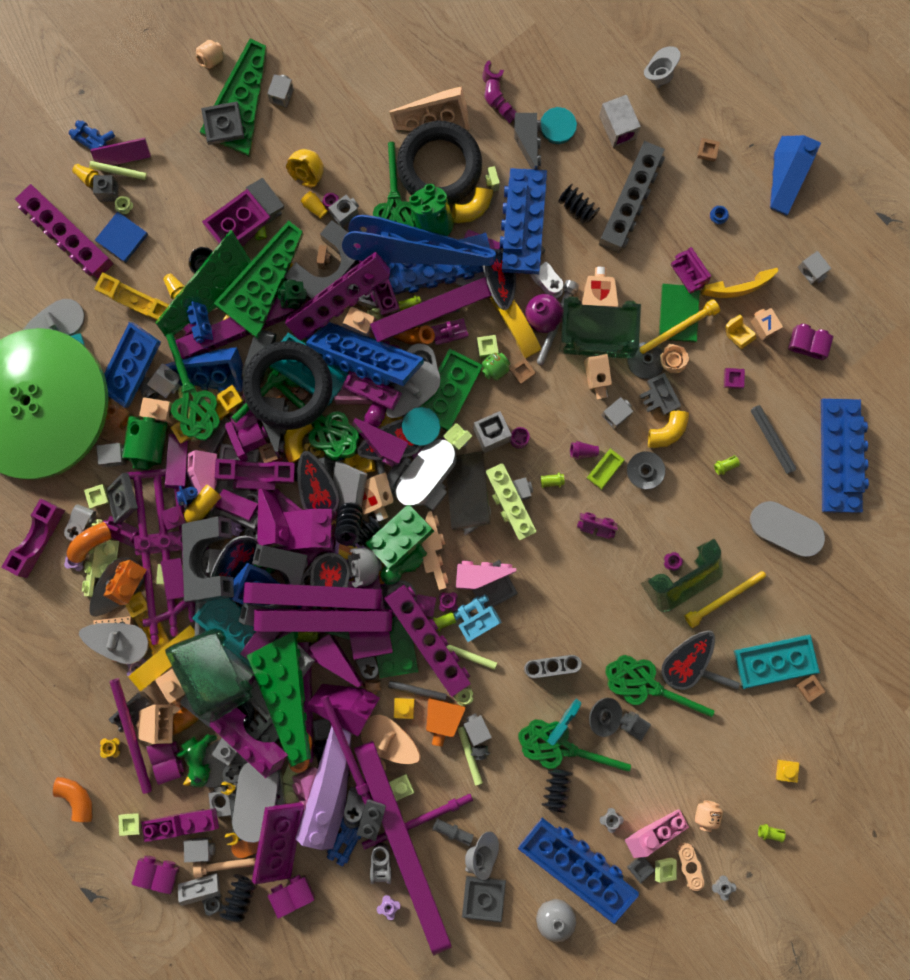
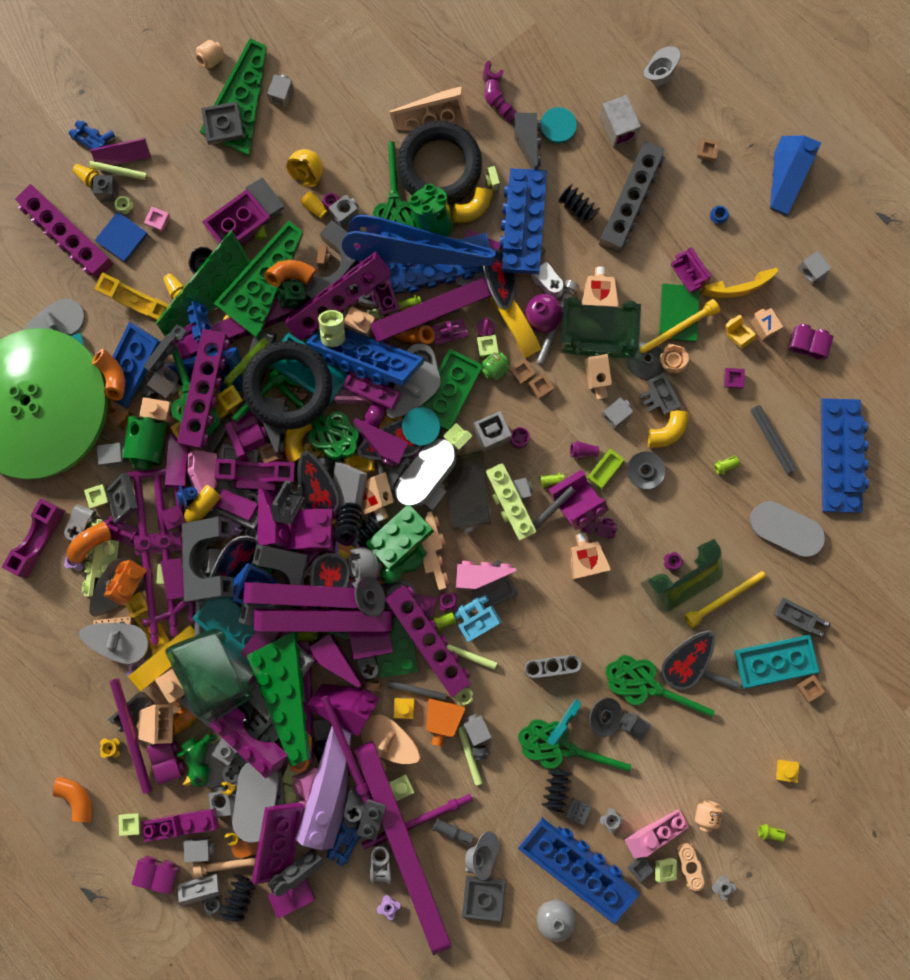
none -> orange cylinder [92,349,126,400]
none -> bright pink plate [144,206,170,232]
none -> dark grey hinge [144,324,188,372]
none -> magenta brick [177,329,230,449]
none -> clear neon green tile [224,338,269,387]
none -> orange cylinder [264,260,316,287]
none -> dark grey hinge [268,848,324,897]
none -> dark grey hinge [272,480,305,525]
none -> yellowish green wheel [318,310,346,347]
none -> dark grey dish [355,577,385,617]
none -> magenta tile [476,318,495,337]
none -> medium nougat plate [528,373,555,400]
none -> dark grey bar [533,486,576,530]
none -> magenta panel [549,470,609,531]
none -> dark grey tile [565,797,592,825]
none -> light nougat torso [570,532,610,580]
none -> dark grey hinge [773,598,831,639]

